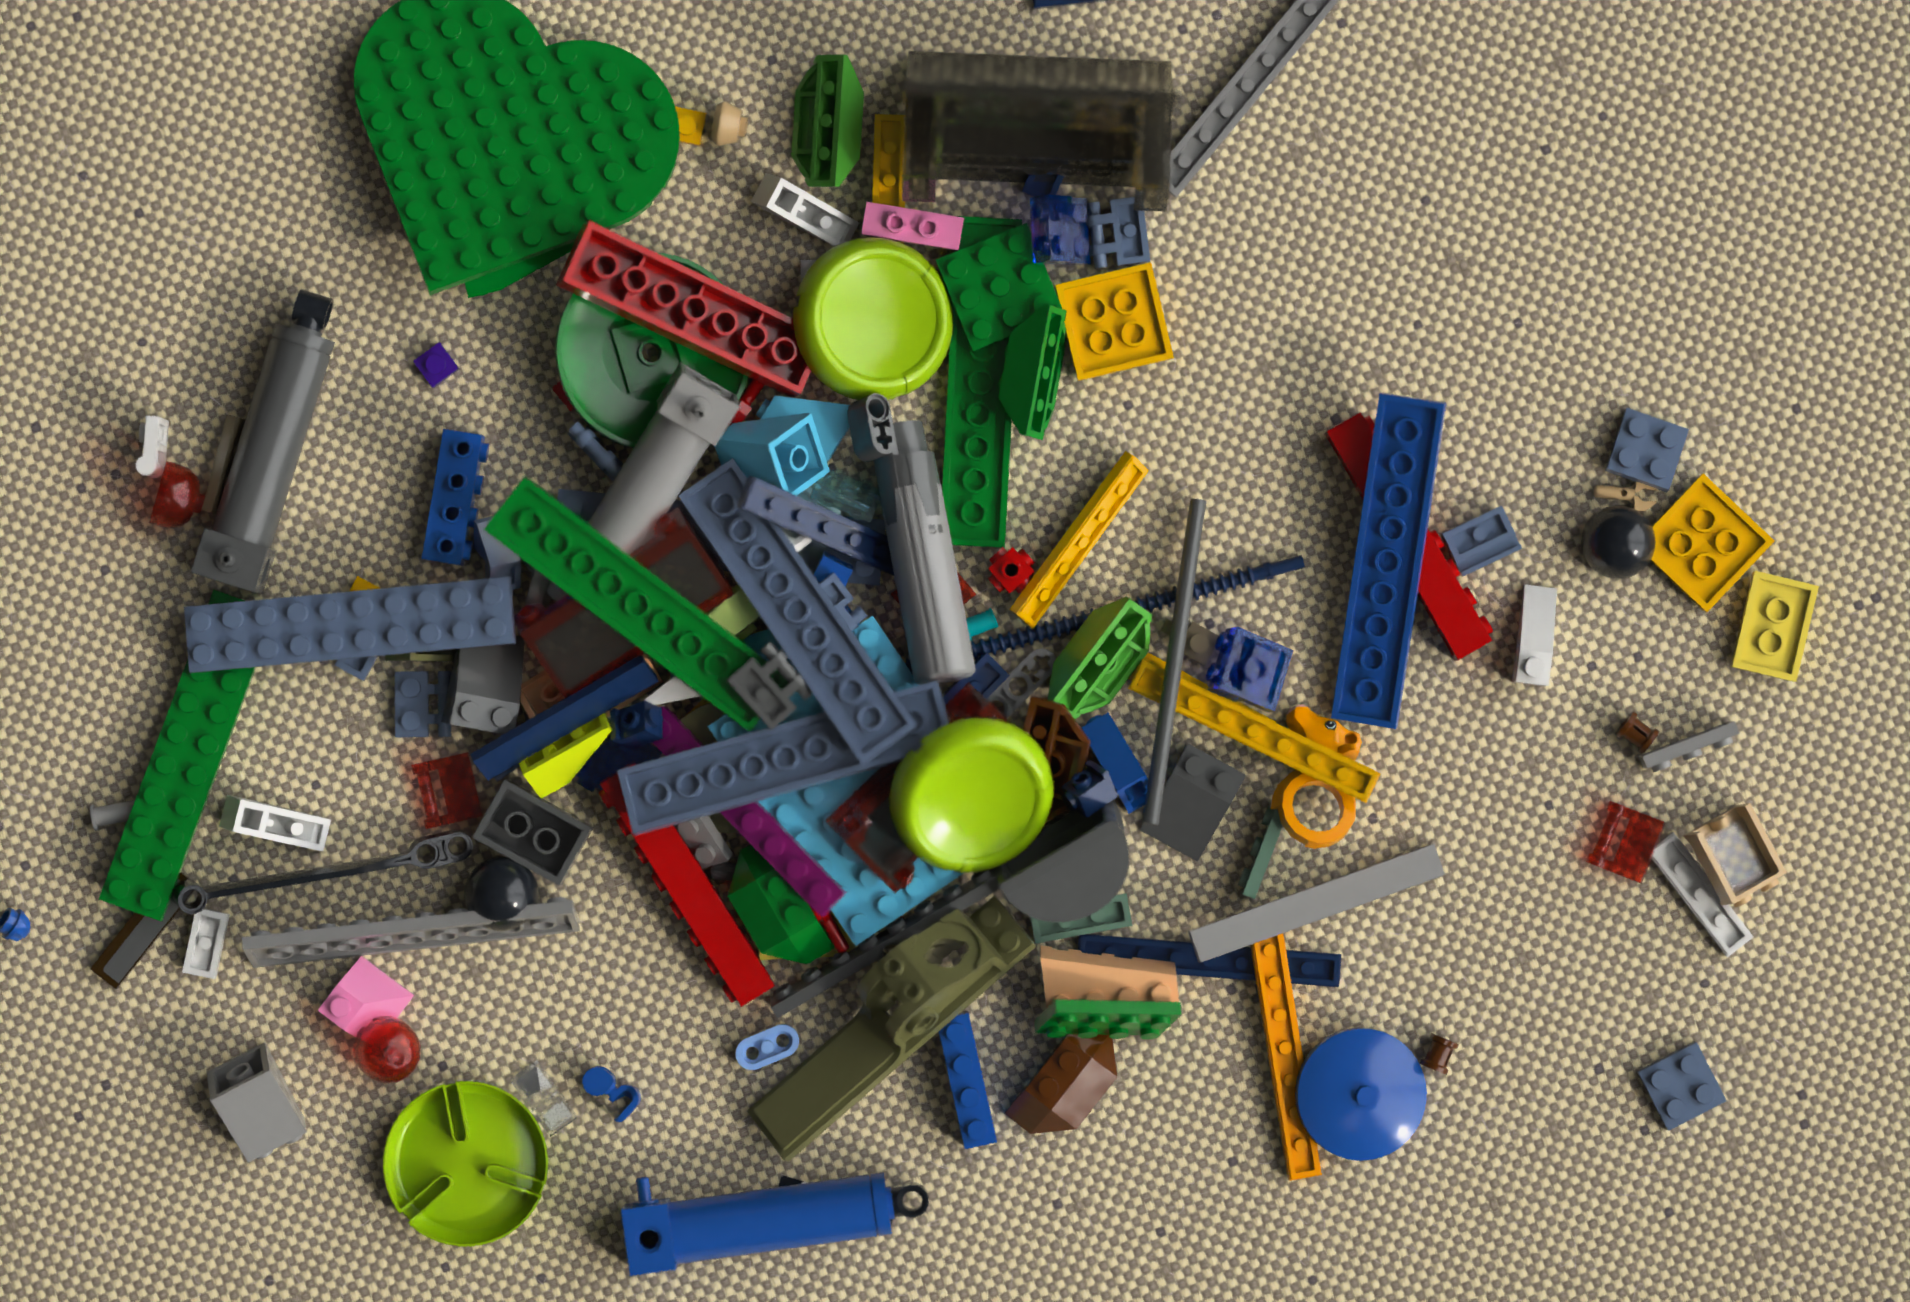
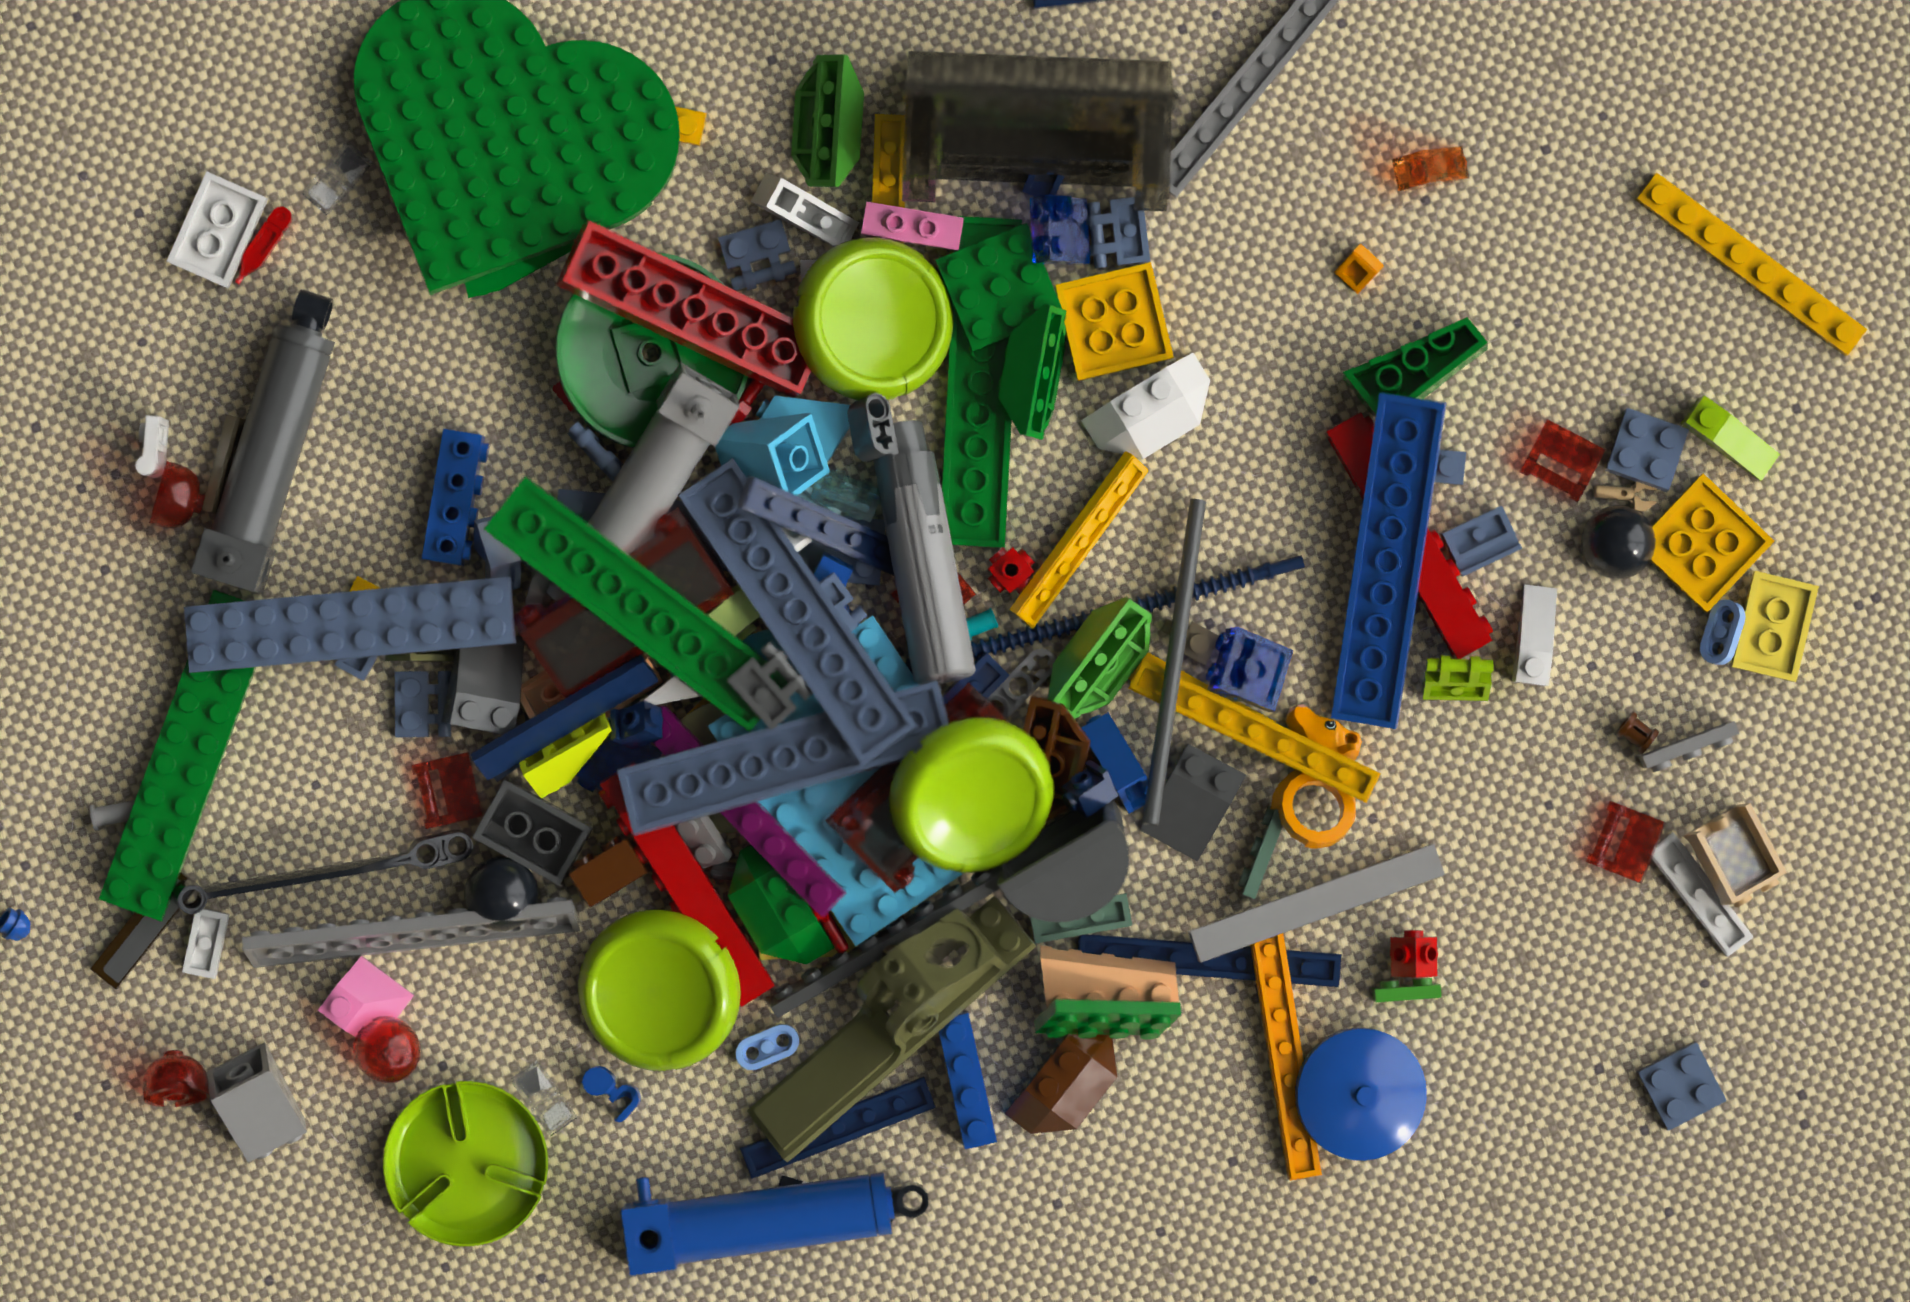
white slope [219,795,331,852] -> none
dark purple plate [413,342,460,388] -> none
tan cone [712,101,748,146] -> none
reddish brown bush [1419,1033,1459,1075] -> none
none -> clear red cylinder [143,1050,209,1107]
none -> white plate [167,171,268,289]
none -> red piece [235,207,293,285]
none -> clear slope [302,141,373,215]
none -> reddish brown brick [569,836,650,908]
none -> lime piece [578,910,741,1071]
none -> sand blue plate [718,219,797,291]
none -> dark blue tile [740,1076,936,1179]
none -> white wedge [1081,353,1210,459]
none -> light orange slope [1334,244,1384,295]
none -> green wedge [1343,317,1488,419]
none -> bright green plate [1372,978,1442,1002]
none -> red brick [1390,930,1438,978]
none -> clear orange slope [1392,146,1469,192]
none -> lime plate [1422,655,1494,701]
none -> sand blue plate [1435,450,1466,485]
none -> clear red plate [1519,419,1606,502]
none -> yellow plate [1636,172,1867,356]
none -> lime slope [1680,395,1780,481]
none -> light blue plate [1700,599,1746,665]

